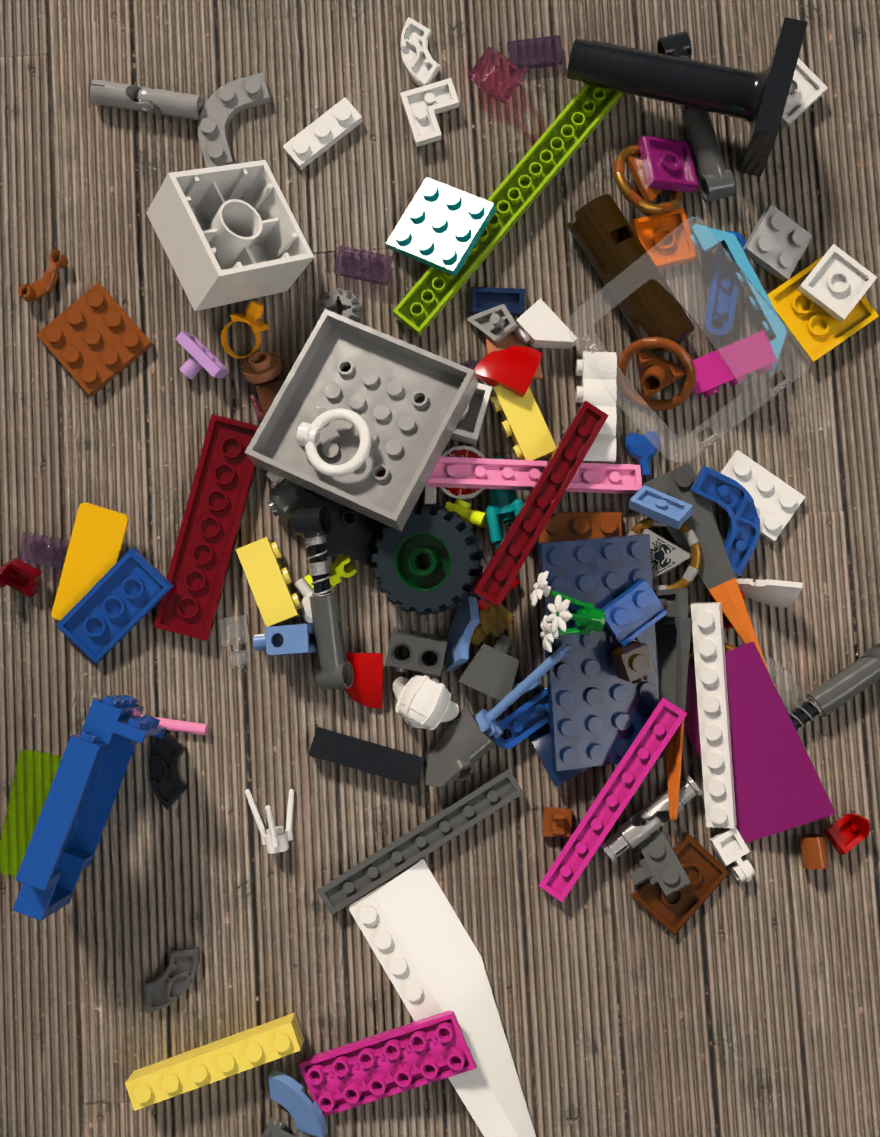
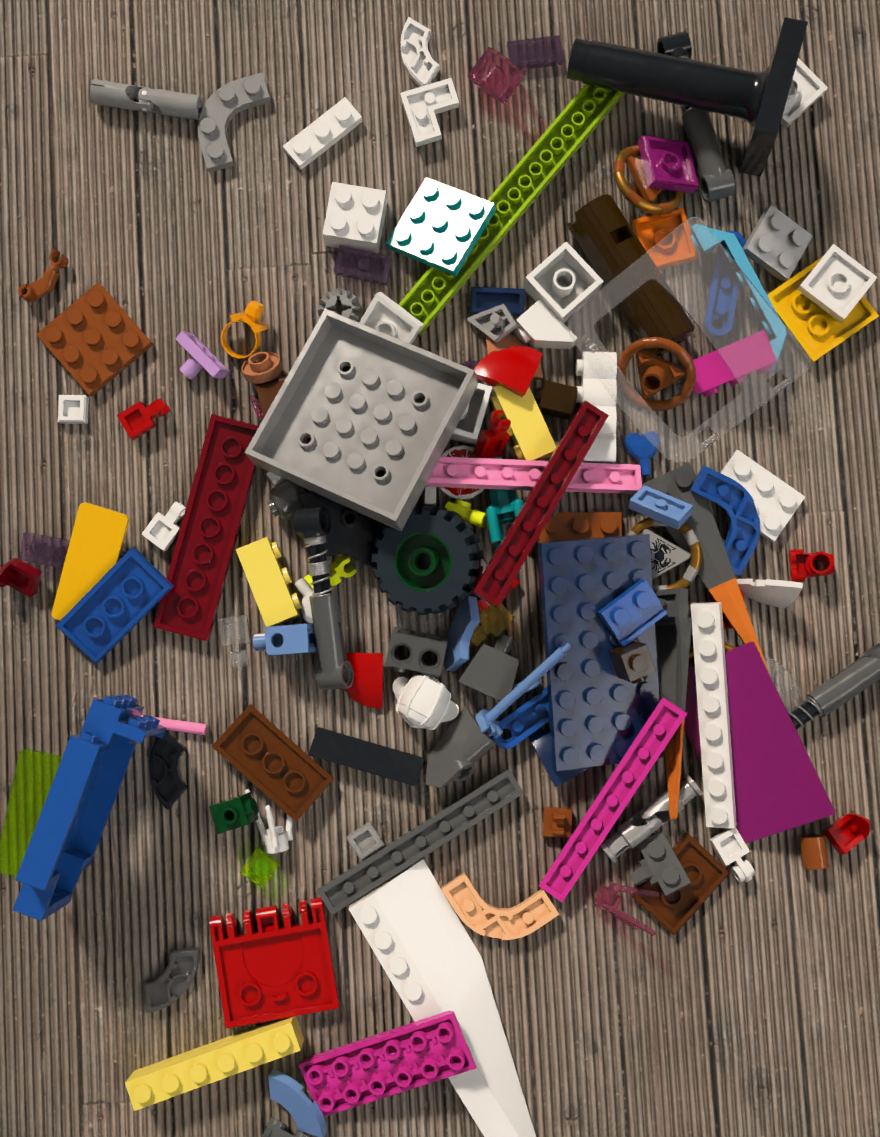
white brick [146,160,314,311] -> none
white piece [296,408,371,477] -> none
plant [530,571,605,653] -> none
none -> white tile [58,395,89,424]
none -> red plate [117,398,171,440]
none -> white plate [142,501,186,551]
none -> dark green brick [209,792,258,834]
none -> red hinge [210,897,340,1028]
none -> reddish brown plate [212,704,334,822]
none -> clear neon green plate [240,847,281,889]
none -> white brick [323,182,387,255]
none -> light grey tile [346,821,385,861]
none -> white plate [359,291,424,344]
none -> light nougat plate [441,872,559,940]
none -> red plate [473,410,511,458]
none -> white brick [523,242,604,323]
none -> dark brown brick [535,380,578,420]
none -> clear pink plant [593,881,660,936]
none -> red plate [789,549,835,582]

